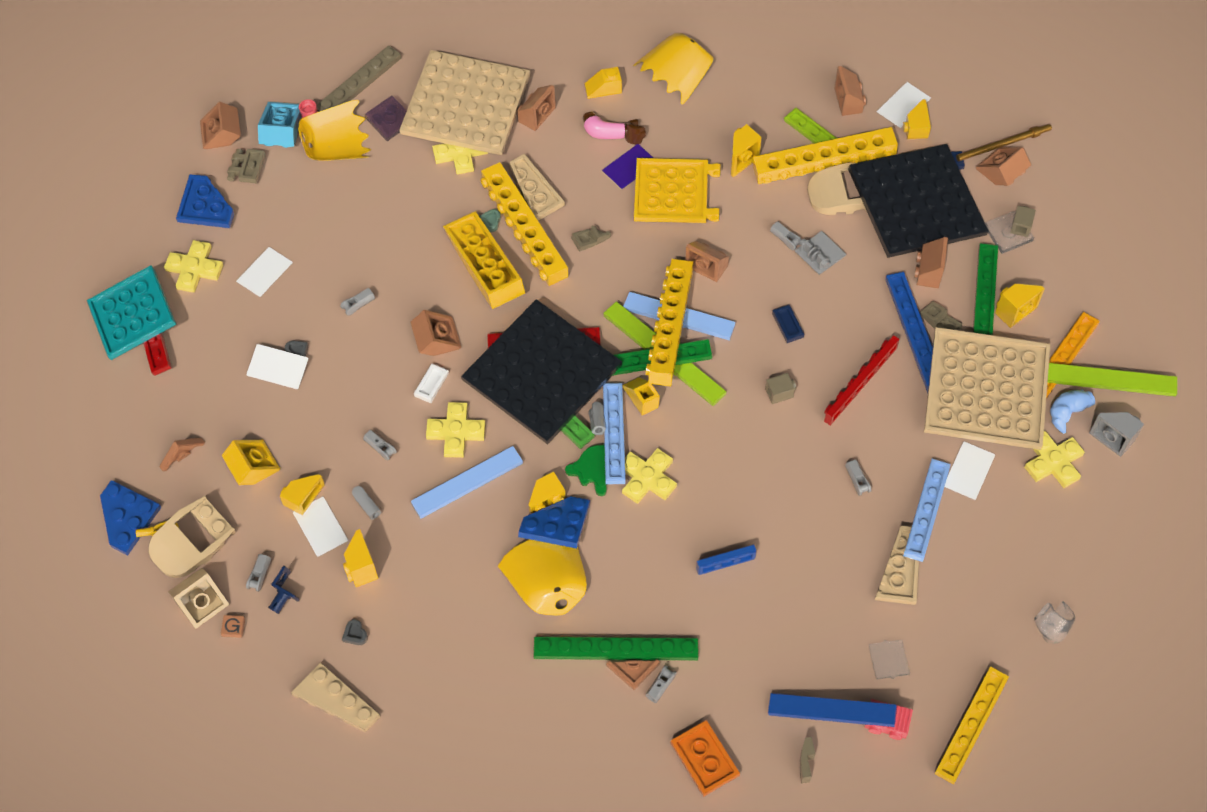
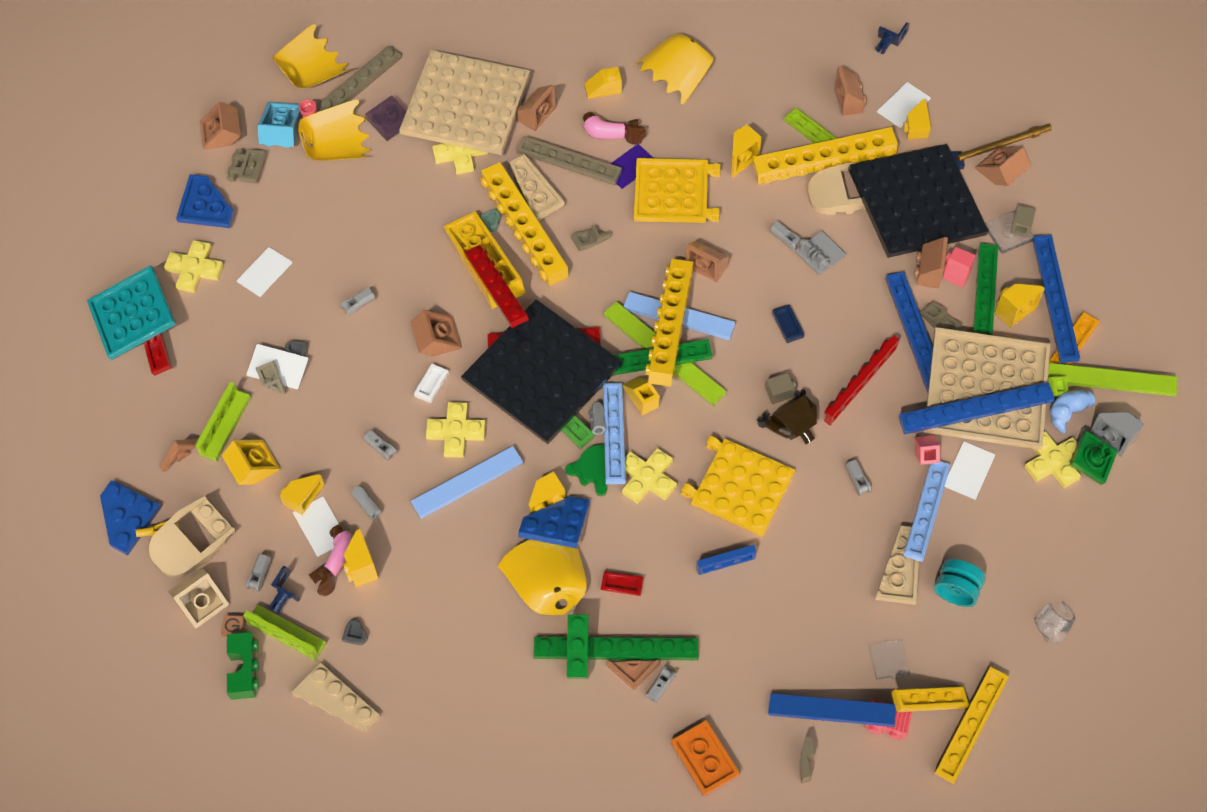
none -> lime fence [195,382,251,462]
none -> green arch [227,632,259,700]
none -> lime fence [243,605,327,661]
none -> dark tan slope [256,361,286,394]
none -> yellow piece [272,24,352,89]
none -> piece [309,525,353,596]
none -> red plate [464,245,529,328]
none -> dark tan plate [517,136,622,185]
none -> green arch [567,614,589,679]
none -> red tile [601,571,644,596]
none -> yellow plate [681,436,795,537]
none -> dark brown torso [757,389,817,444]
none -> dark blue bracket [875,22,909,54]
none -> yellow tile [891,686,969,712]
none -> blue plate [898,382,1055,435]
none -> coral brick [915,435,940,465]
none -> teal wheel [934,559,986,607]
none -> coral brick [943,247,976,287]
none -> blue plate [1032,235,1080,363]
none -> lime slope [1048,376,1068,397]
none -> green plate [1069,431,1118,485]

